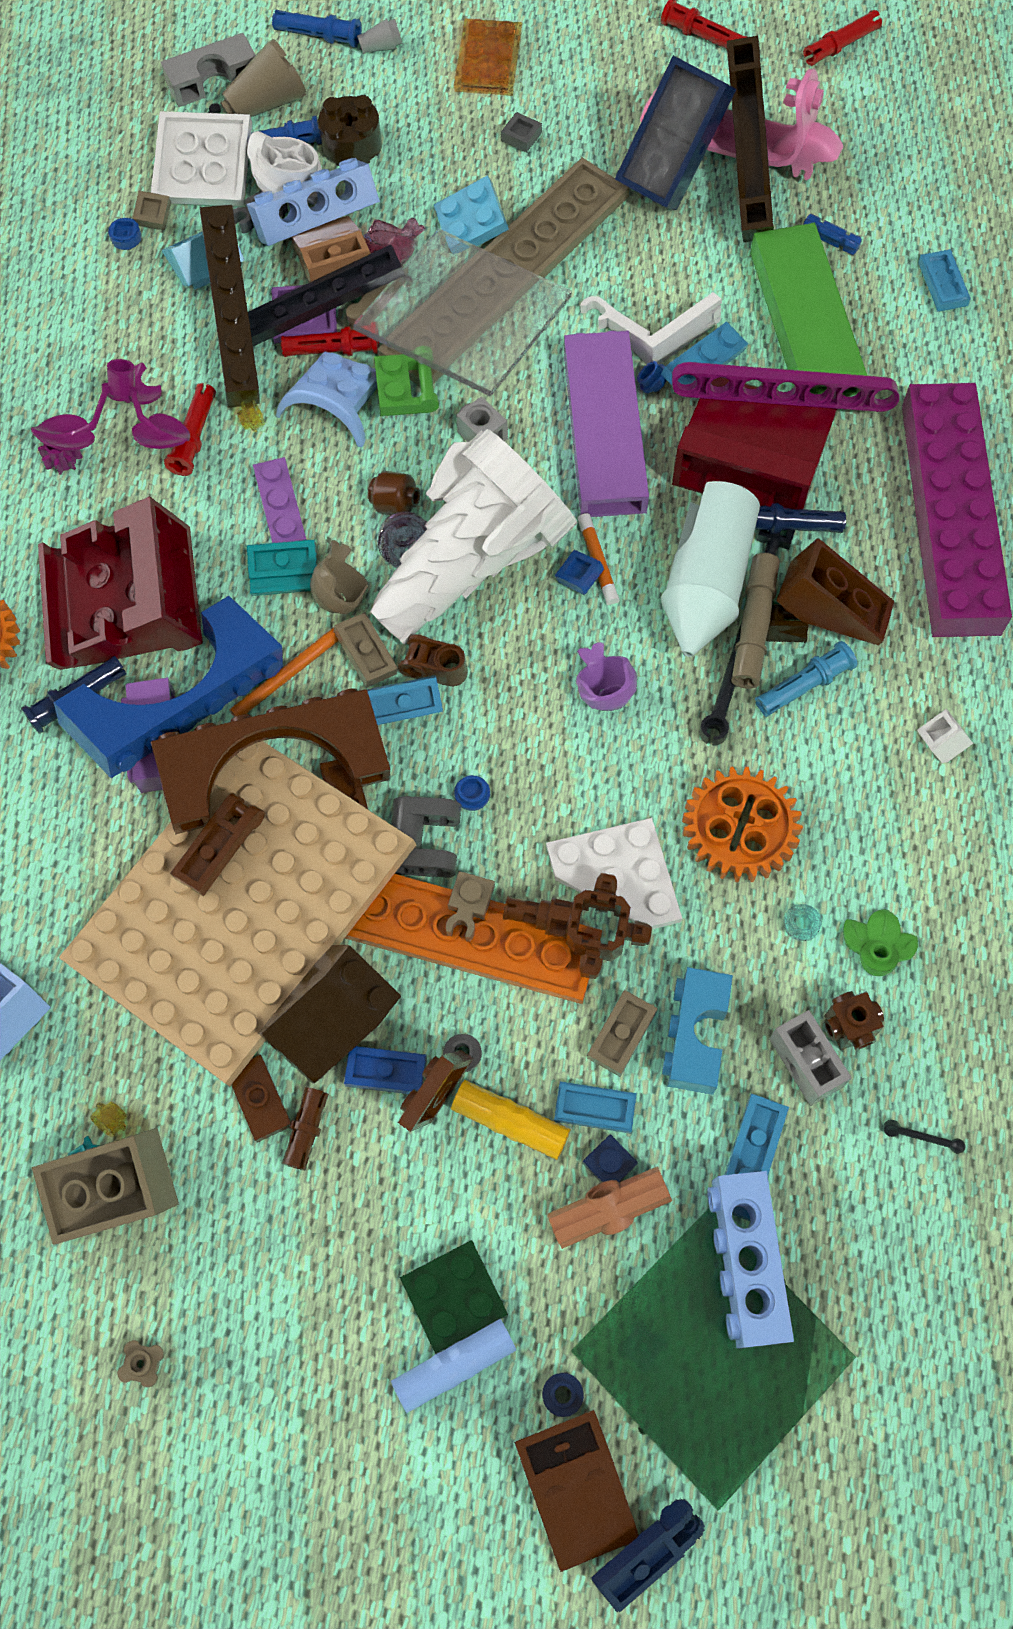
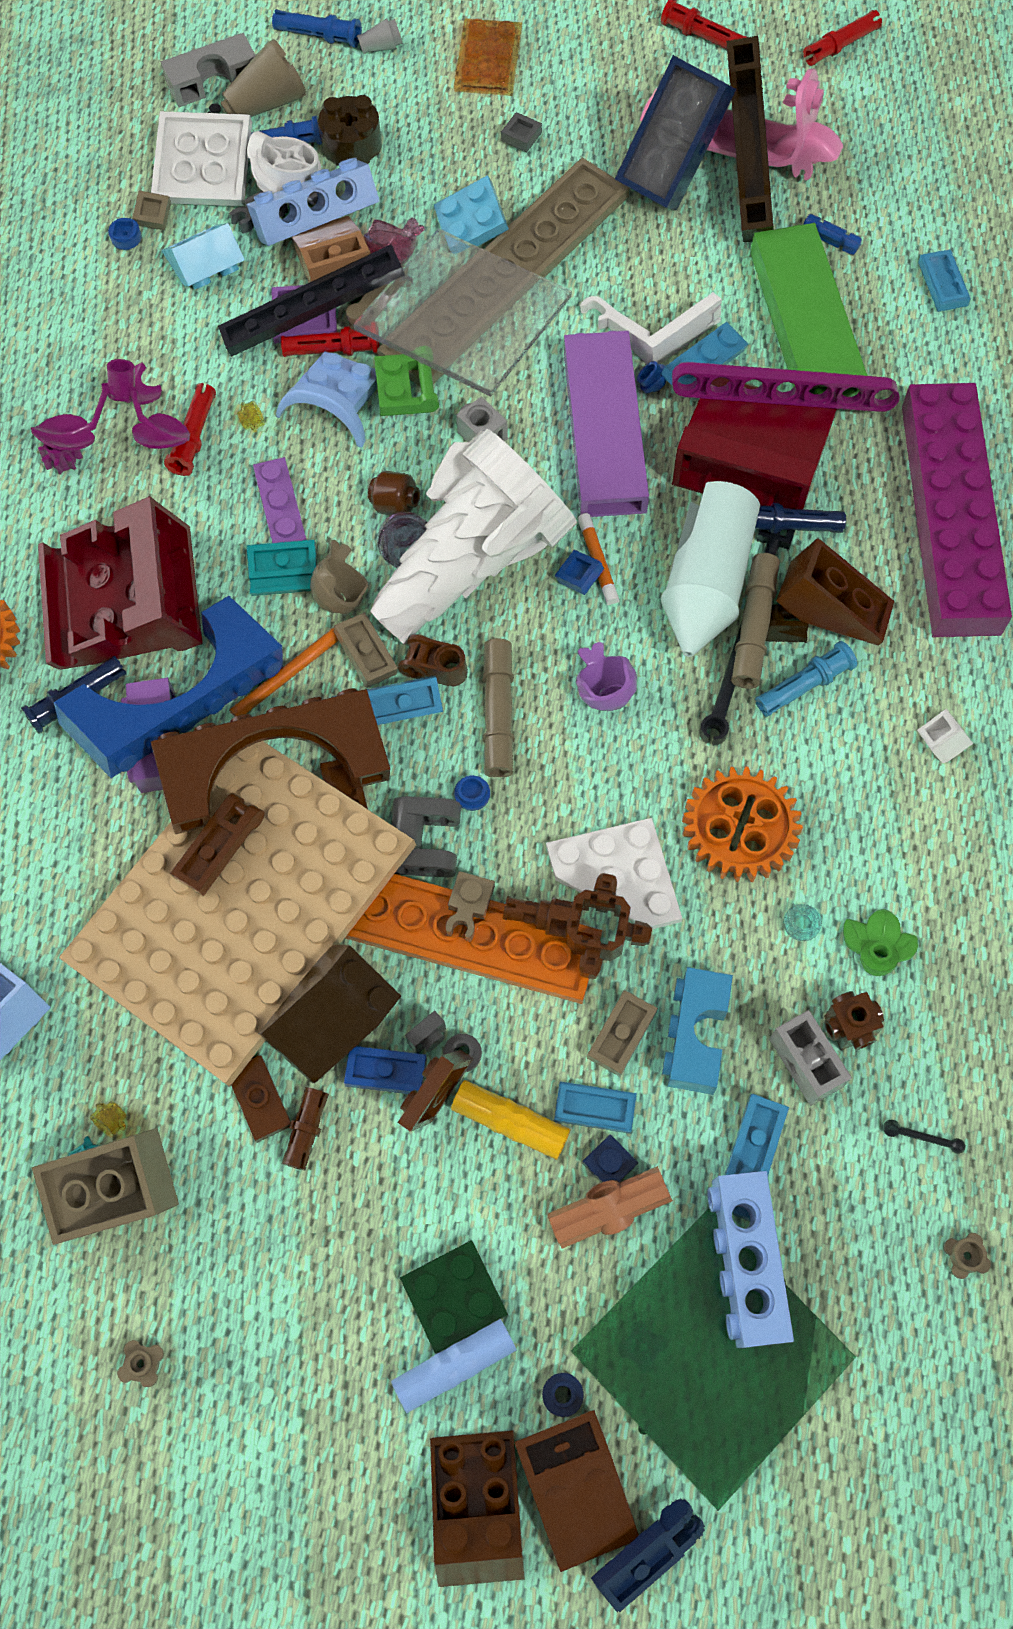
dark brown arch [200,205,260,408] -> none
none -> dark grey plate [405,1010,446,1054]
none -> reddish brown slope [430,1430,525,1587]
none -> dark tan piece [482,638,515,777]
none -> dark tan plate [944,1233,991,1279]

